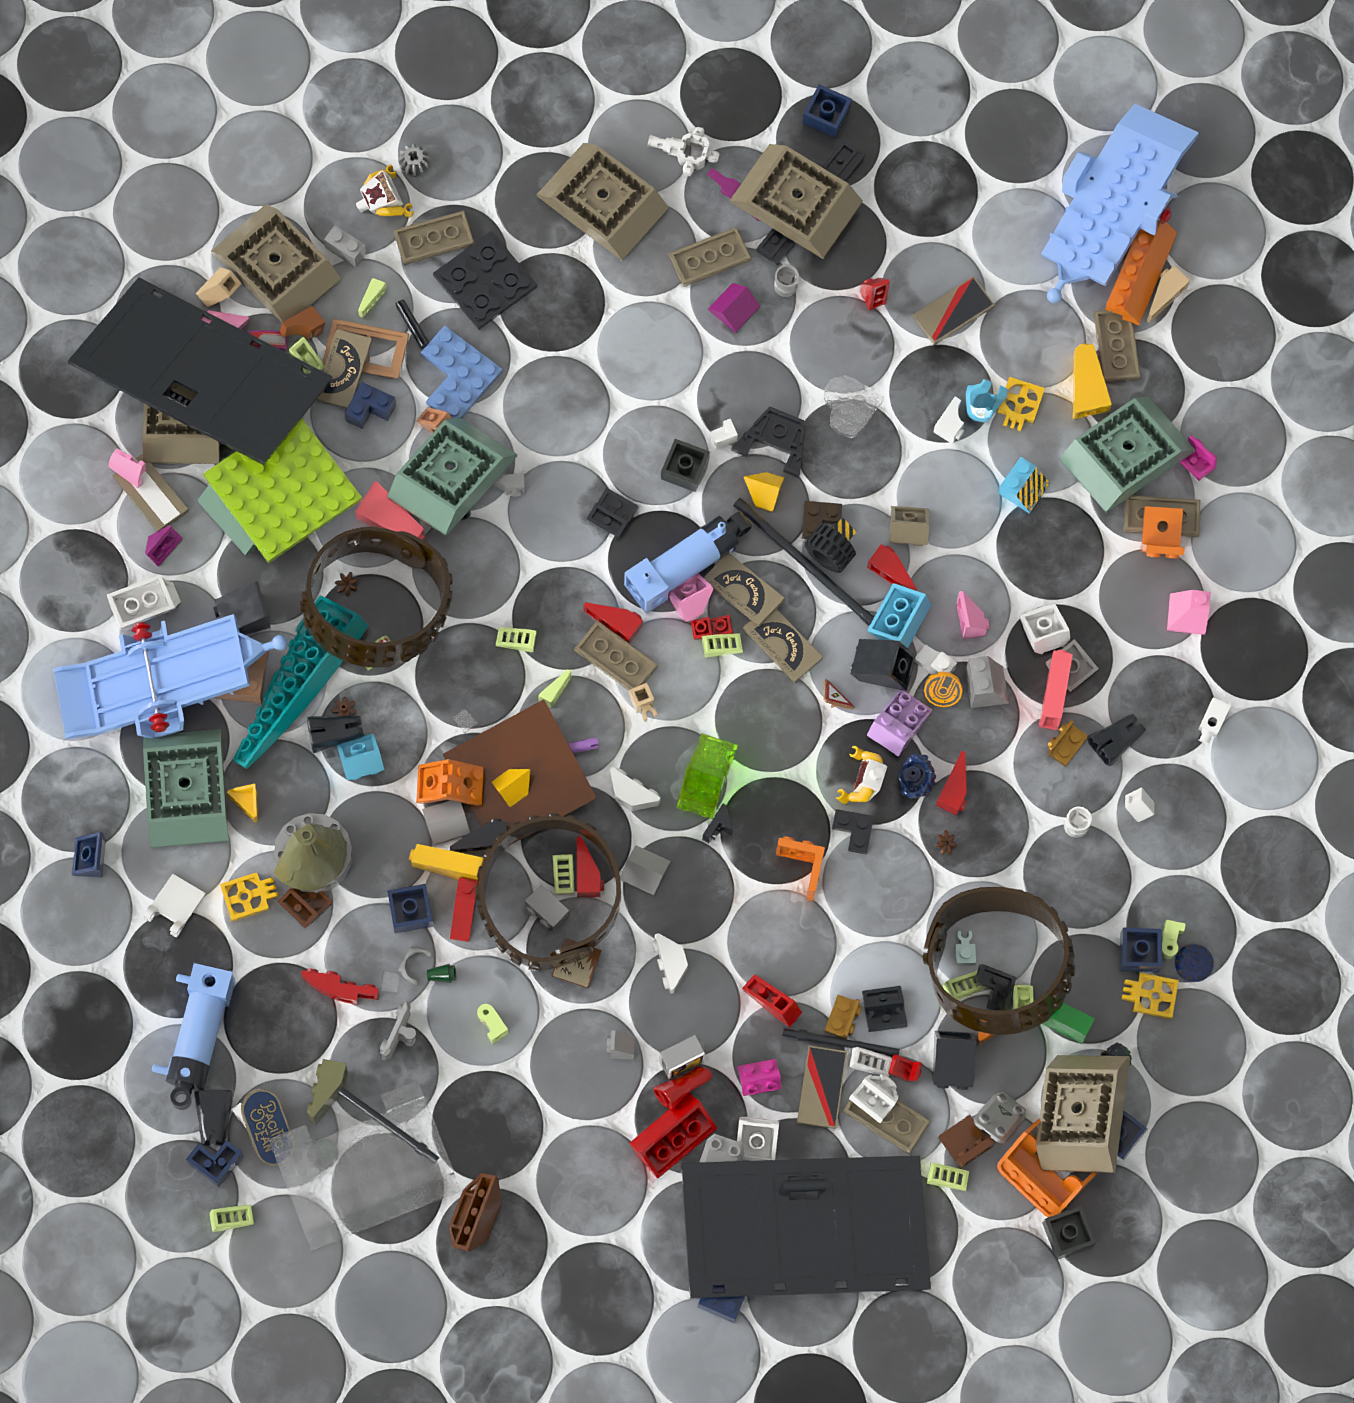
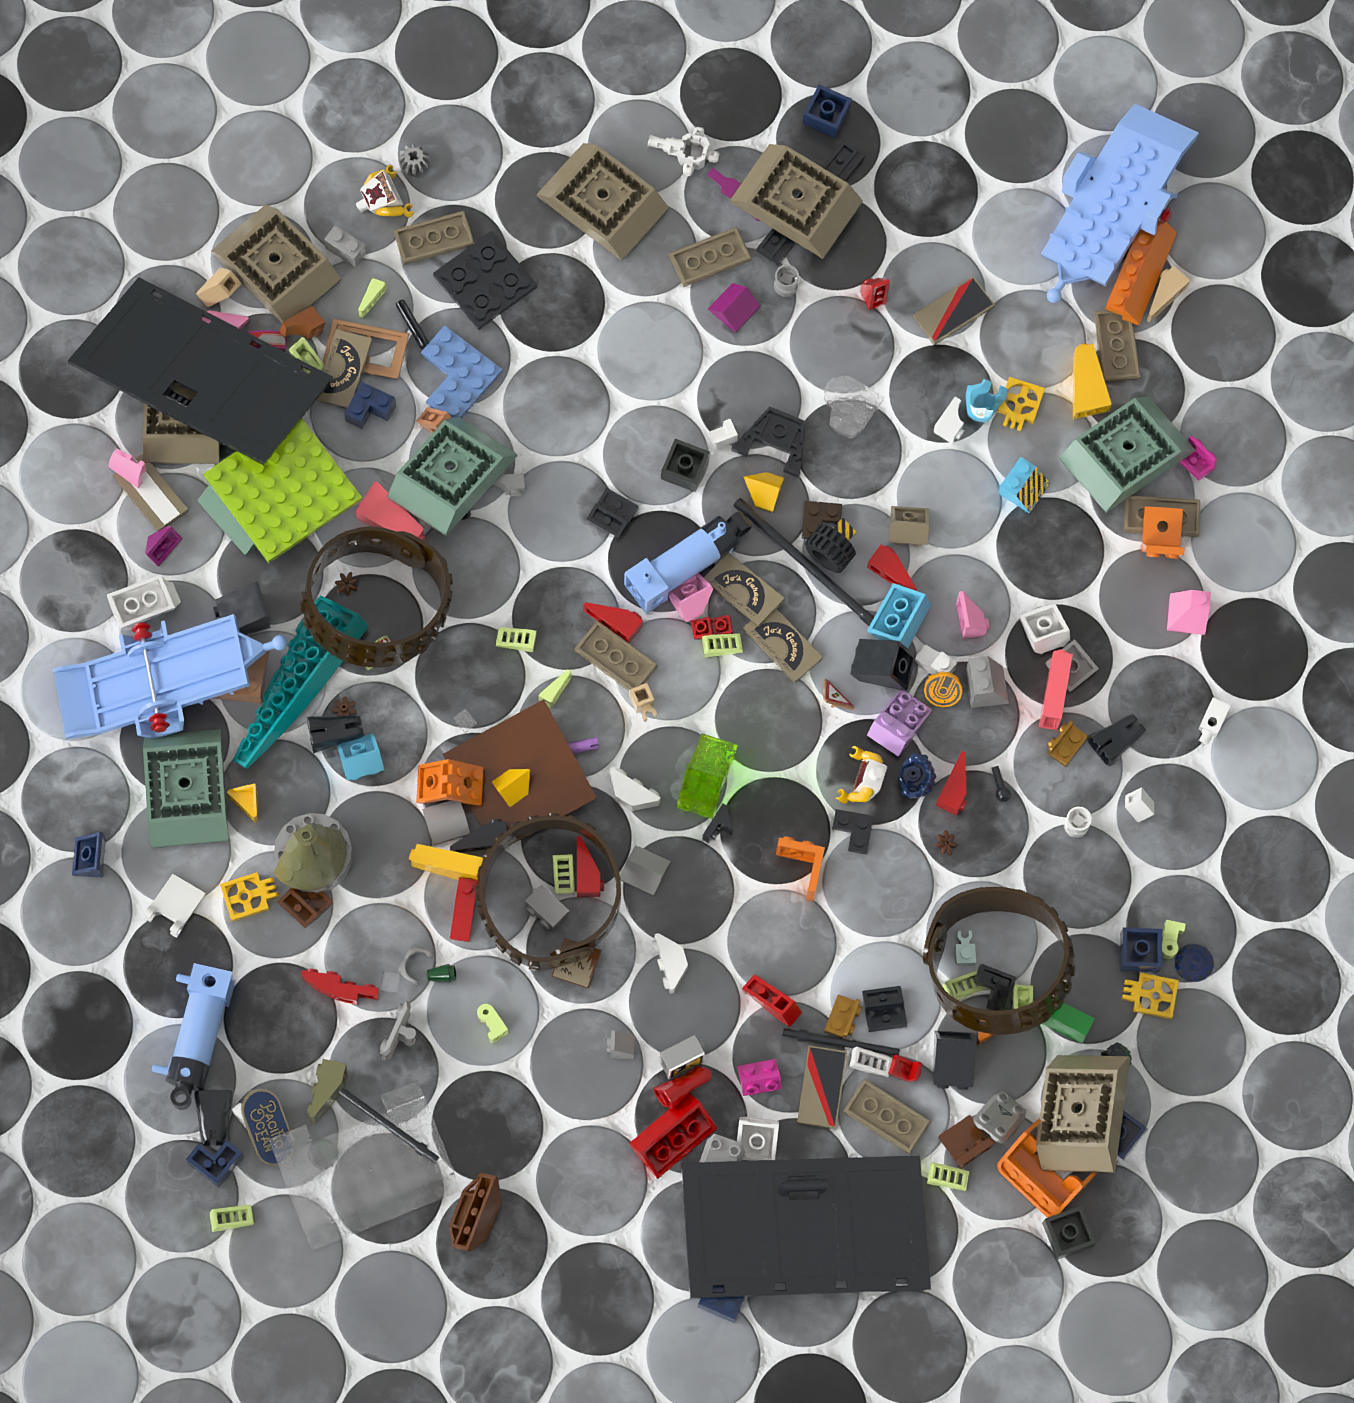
dark blue brick [387,884,433,933] -> none
white slope [849,1074,898,1123] -> none
none -> black bar [991,765,1011,802]

